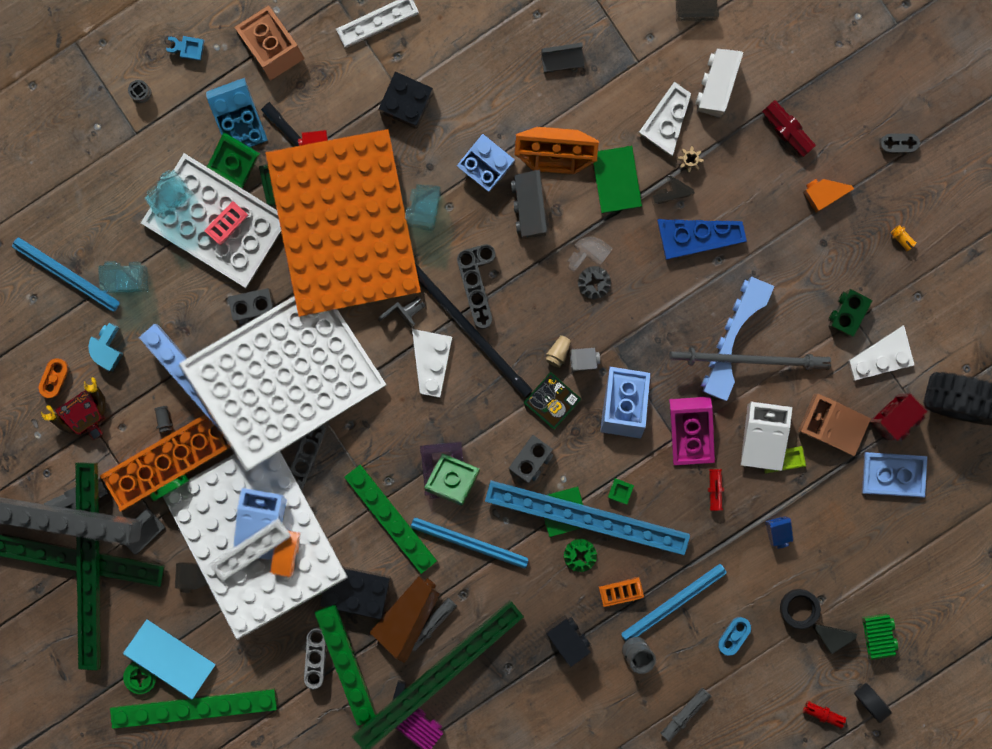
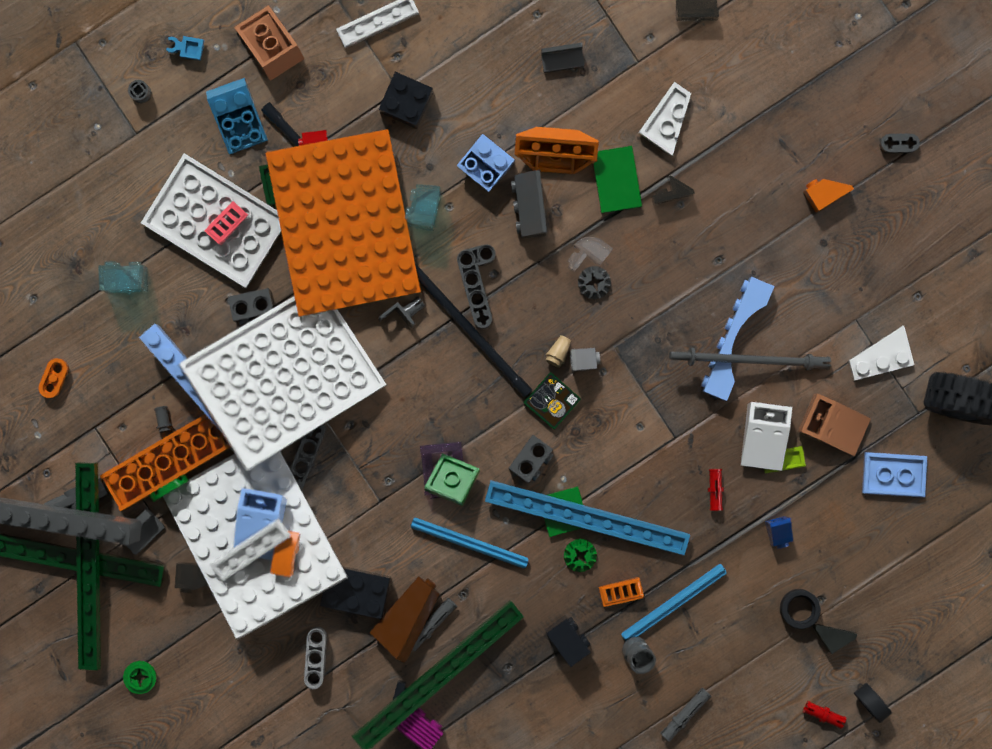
dark azure axle [12,238,120,312] -> none
torso [41,377,106,440] -> none
medium azure brick [89,323,123,371] -> none
green plate [110,689,277,729] -> none
medium azure tile [123,619,216,700] -> none
clear light blue slope [145,170,195,219] -> none
green tile [207,133,260,188] -> none
green plate [315,605,376,726] -> none
green plate [344,464,437,574] -> none
white wing [412,329,452,397] -> none
light blue slope [600,367,650,438] -> none
green plate [608,478,634,504] -> none
blue wing [657,219,747,260] -> none
dark pink slope [669,397,715,465] -> none
tan gear [677,146,704,173] -> none
white slope [695,49,743,118] -> none
dark azure plate [718,617,751,656] -> none
dark red piece [762,100,816,158] -> none
dark green brick [828,289,873,338] -> none
green brick [862,614,898,660] -> none
dark red brick [869,393,928,441] -> none
light orange pin [890,225,917,252] -> none

